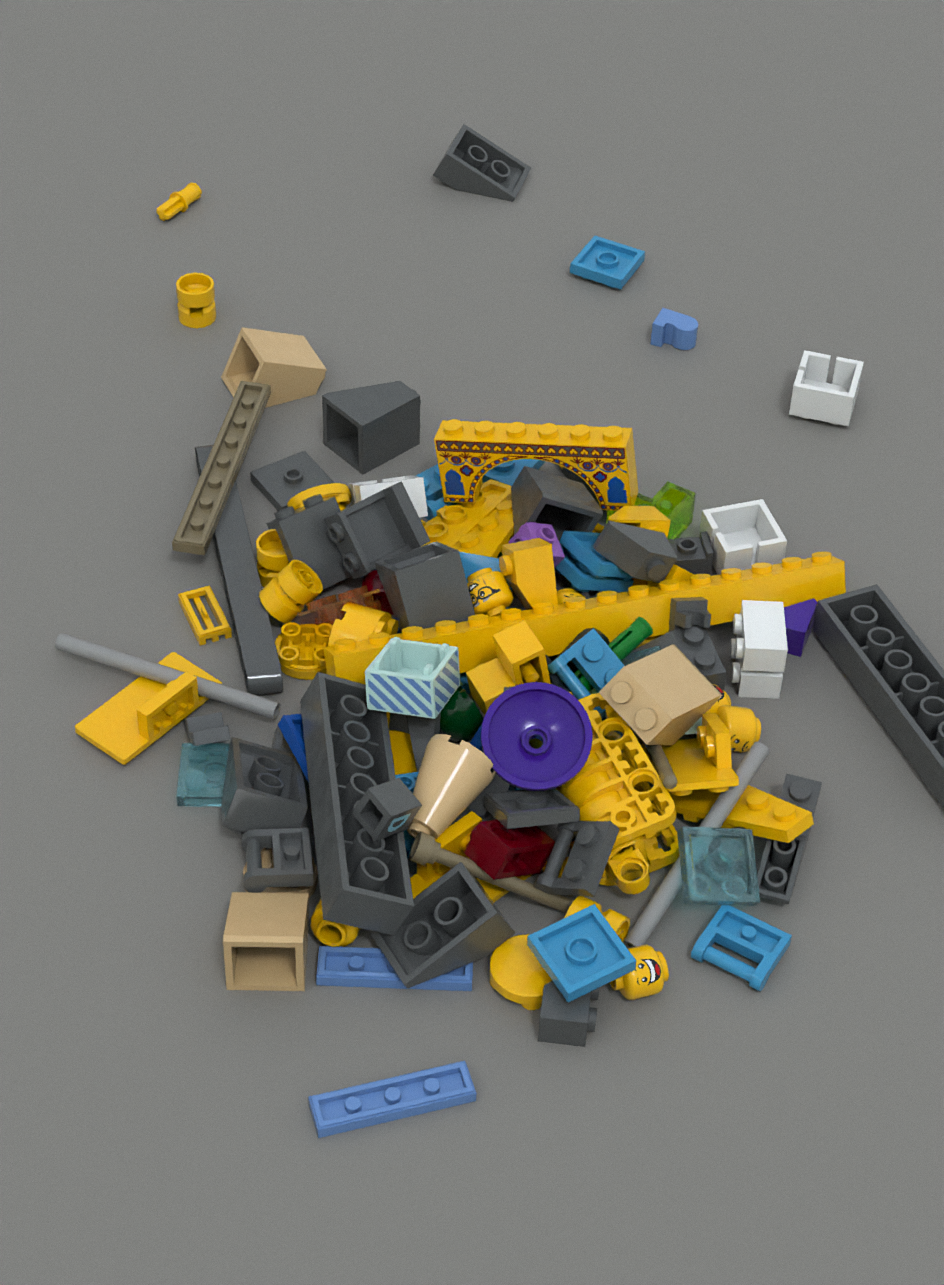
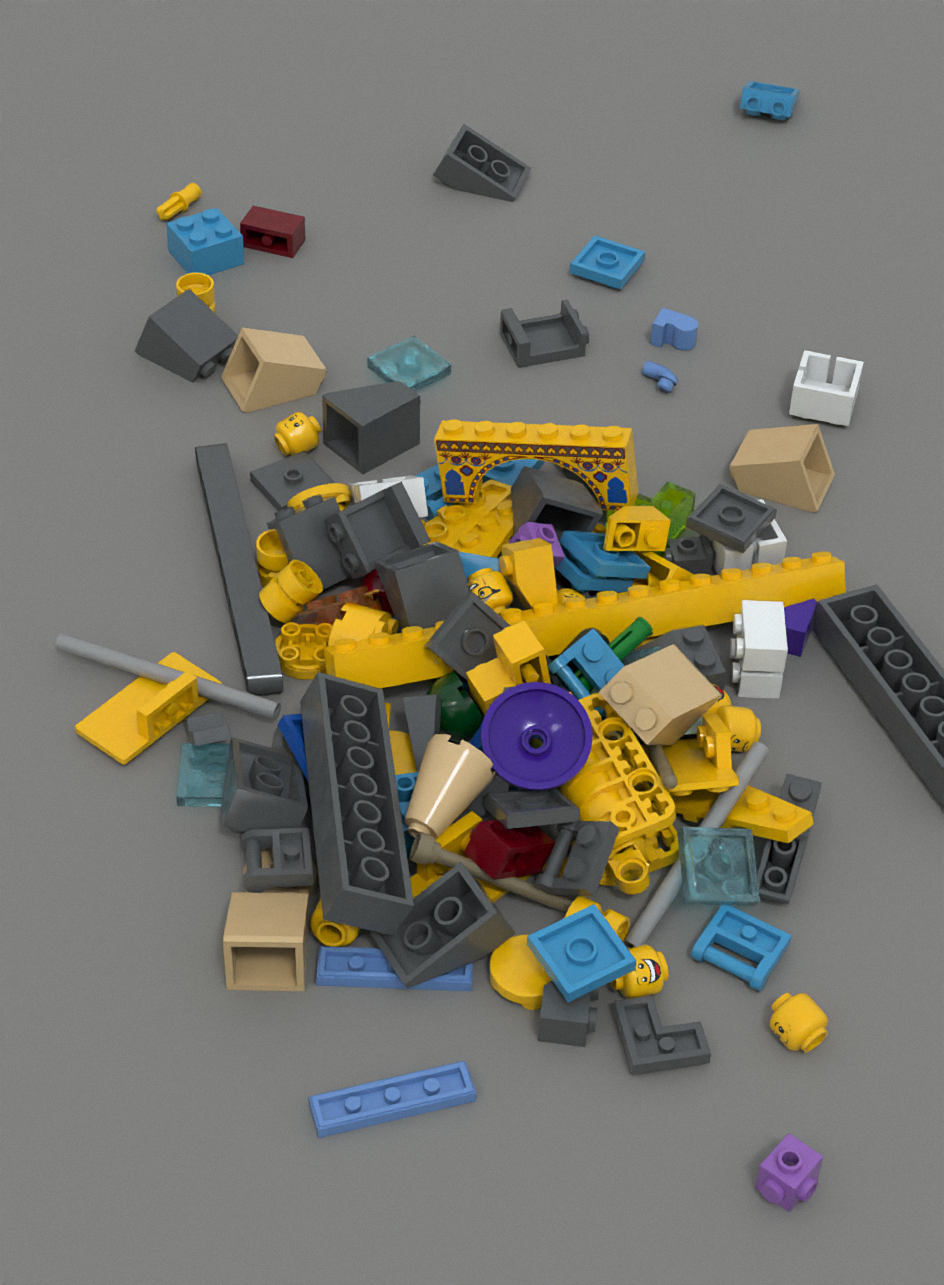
dark tan tile [172,381,271,555] -> none
yellow tile [178,585,232,646] -> none
dark grey brick [352,778,422,841] -> none
light aqua container [365,637,460,719] -> none
dark grey slope [593,520,678,583] -> none
dark grey tile [669,597,711,631] -> none
none -> dark grey slope [135,289,238,383]
none -> dark azure brick [166,208,244,275]
none -> dark red brick [240,205,305,258]
none -> yellow head [273,412,321,456]
none -> clear light blue plate [367,336,451,391]
none -> dark grey plate [424,591,511,683]
none -> dark grey panel [500,300,589,368]
none -> dark grey plate [613,995,711,1075]
none -> medium blue arm [642,361,678,393]
none -> dark grey plate [686,484,777,553]
none -> tan slope [729,424,835,512]
none -> dark azure plate [740,81,800,120]
none -> medium lavender brick [755,1133,823,1212]
none -> yellow head [769,993,828,1053]

